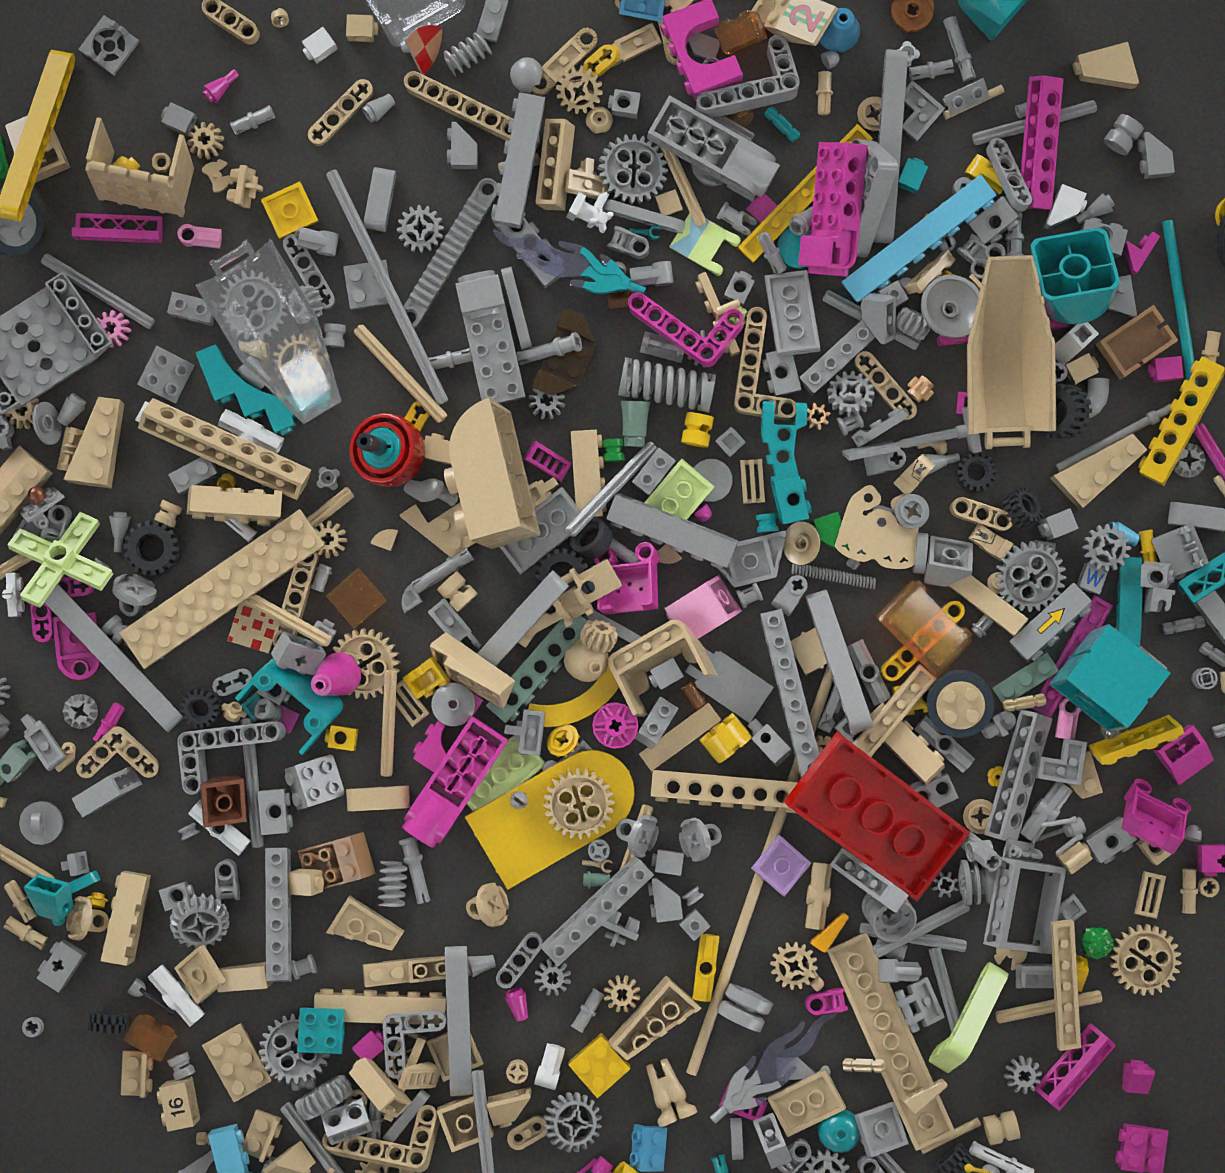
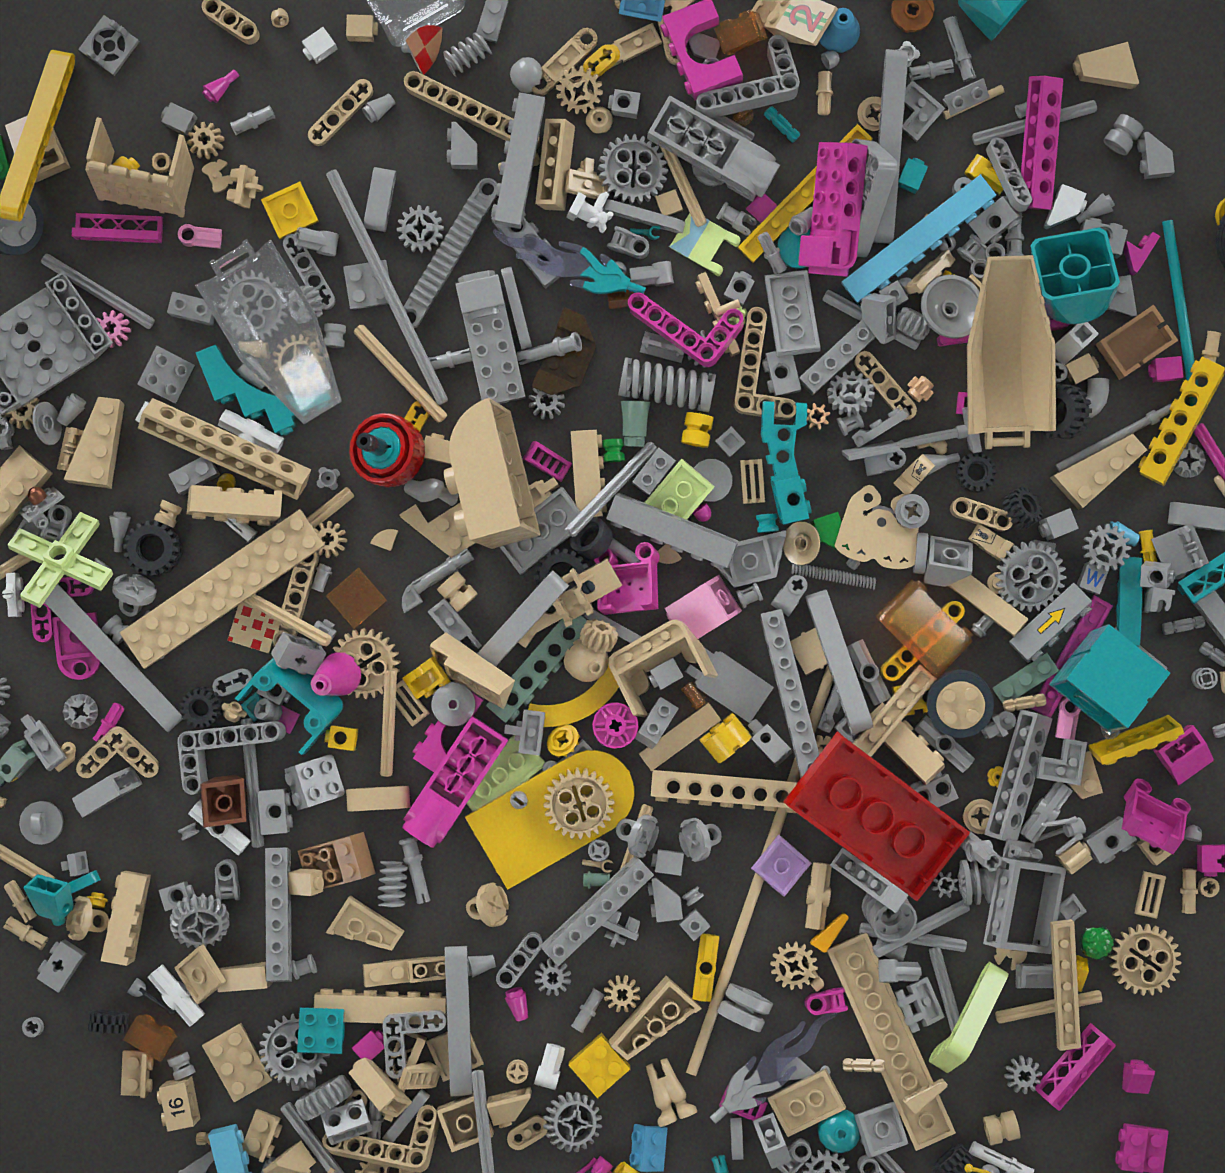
tan bar [920,1117,981,1154] -> none

